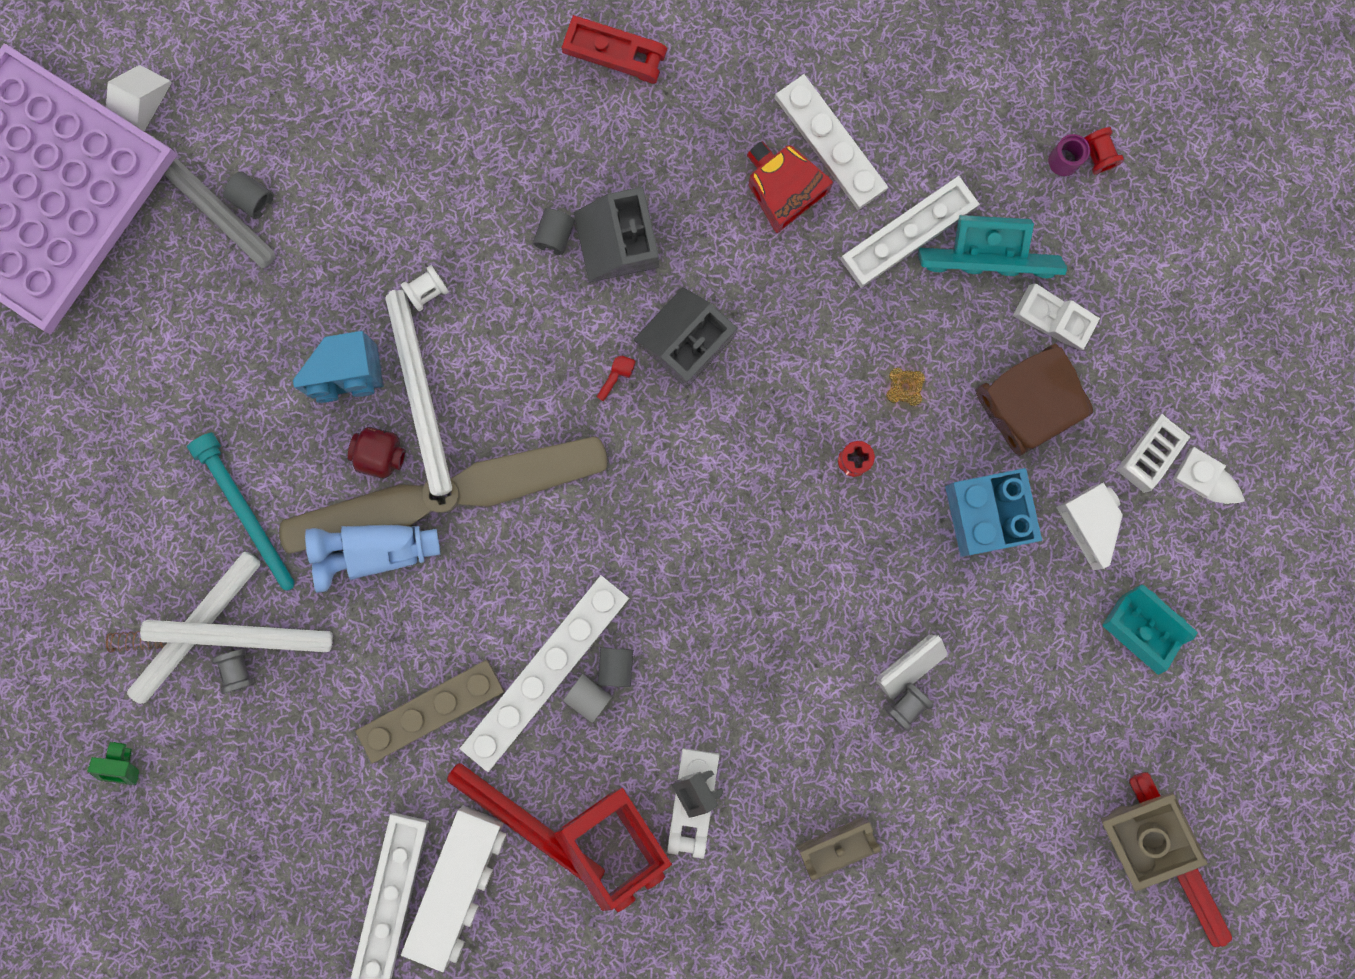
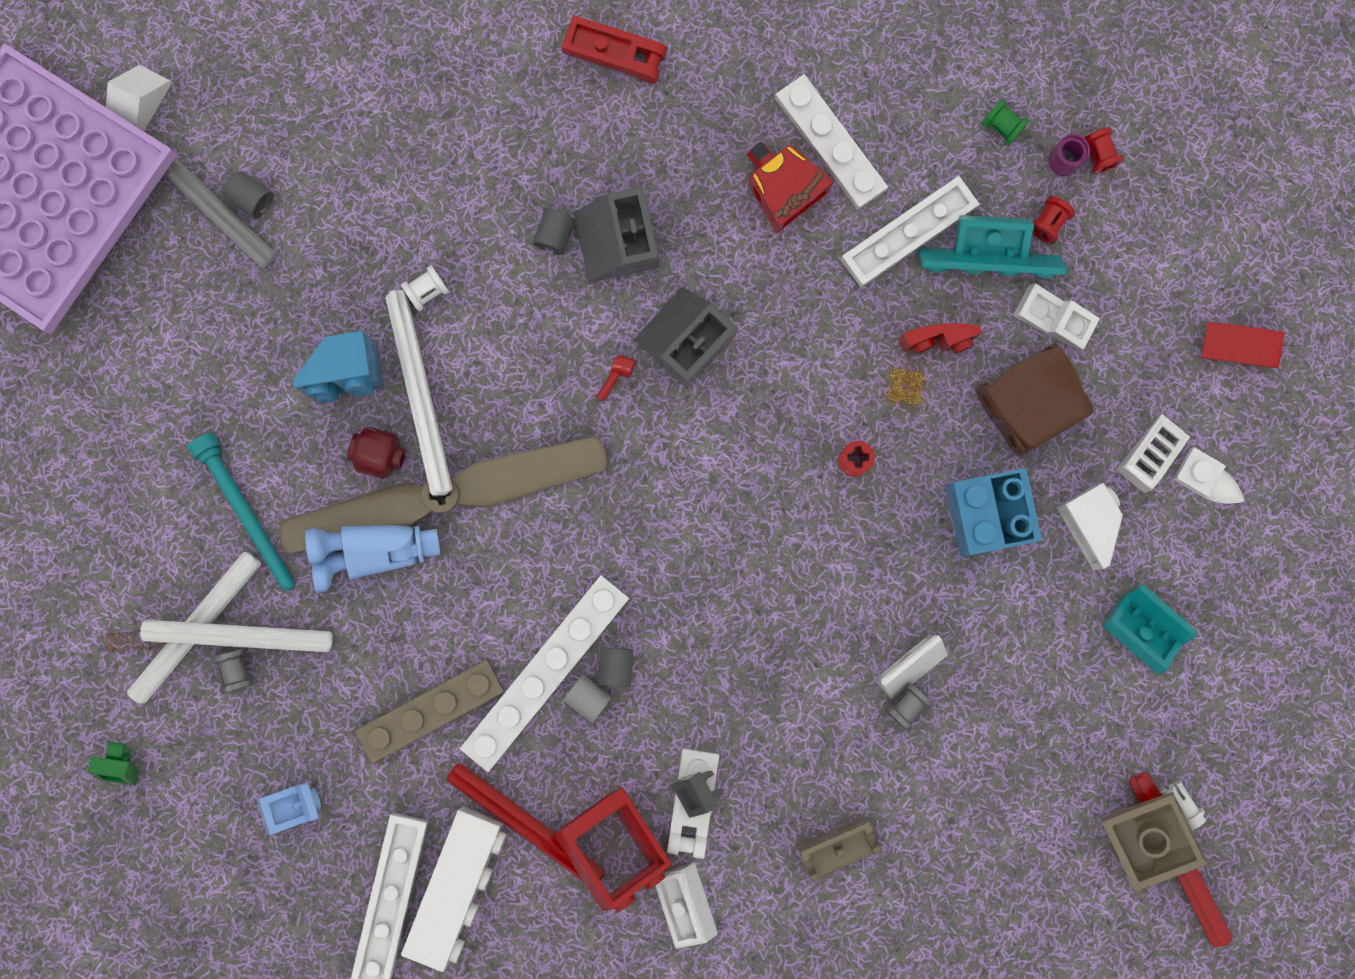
none -> light blue bracket [257,782,321,835]
none -> white slope [655,862,718,949]
none -> red slope [898,323,982,354]
none -> green bush [981,99,1030,146]
none -> red bush [1032,196,1075,245]
none -> white pin [1160,780,1206,830]
none -> red slope [1201,322,1285,369]

